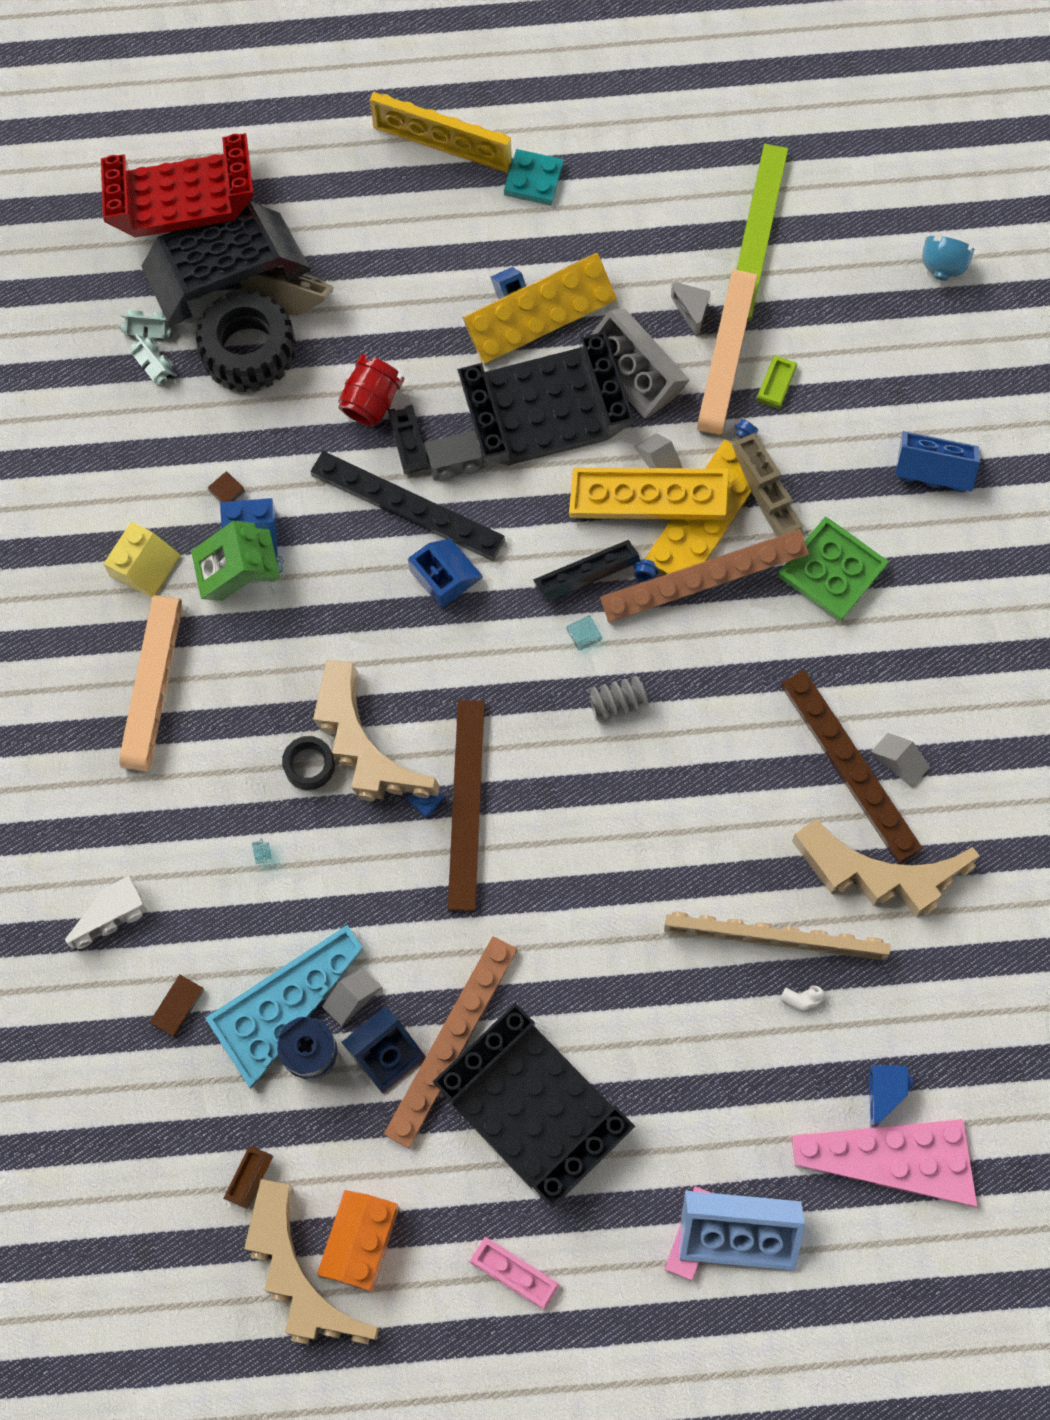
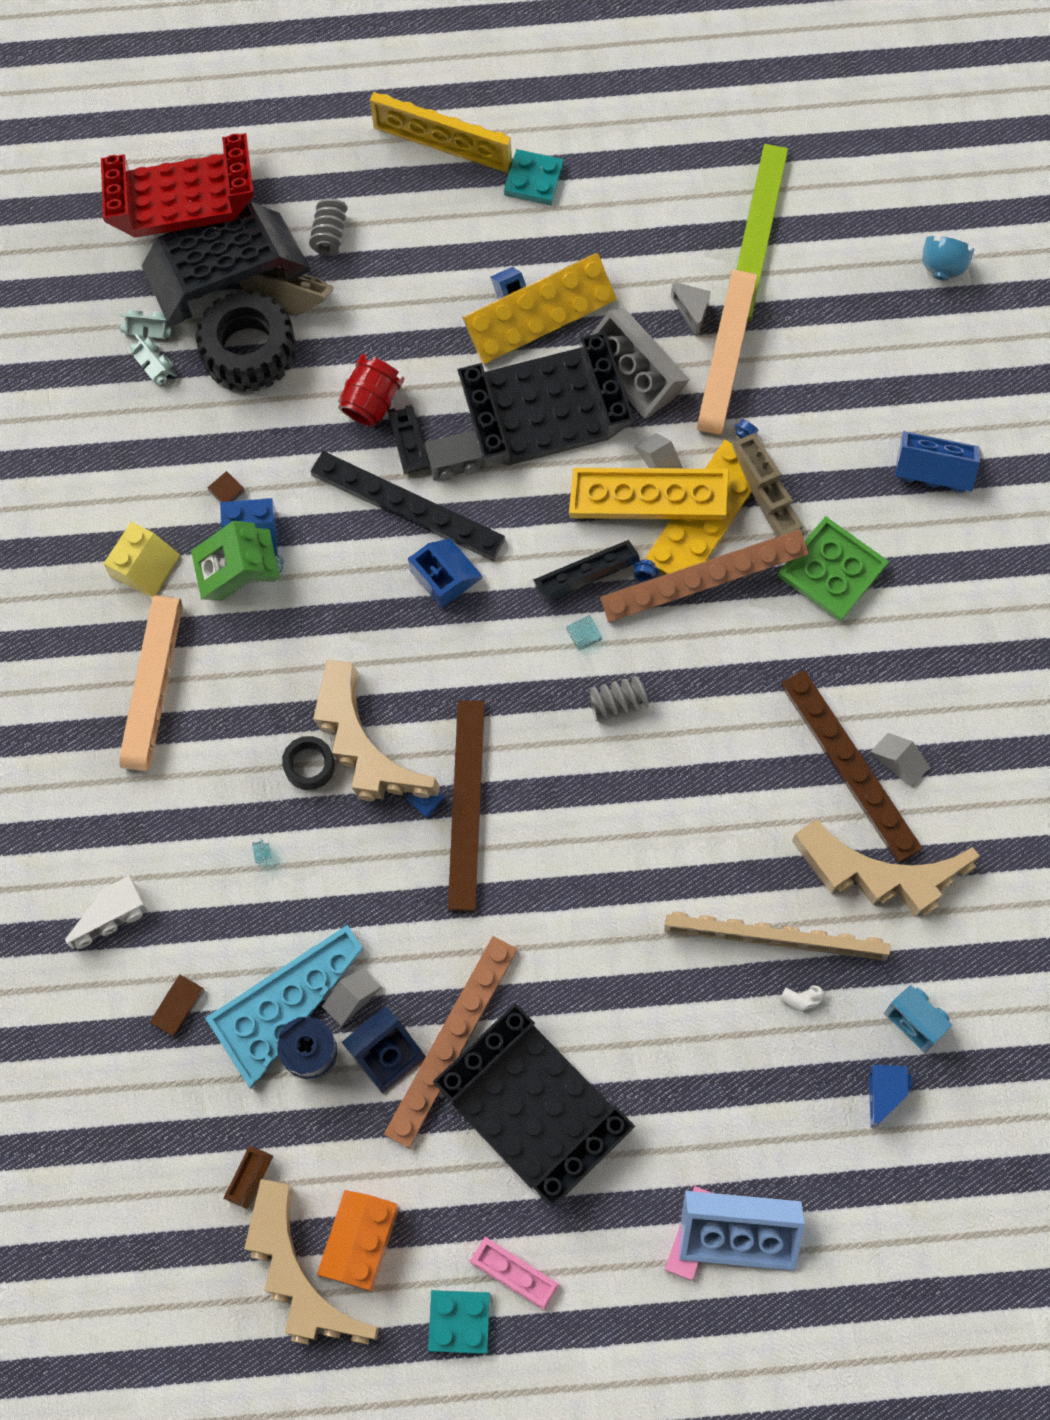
lime tile [756,355,798,409] -> none
bright pink wing [791,1119,977,1208] -> none
none -> light grey piece [309,198,348,256]
none -> teal plate [428,1290,490,1354]
none -> dark azure slope [883,985,952,1054]

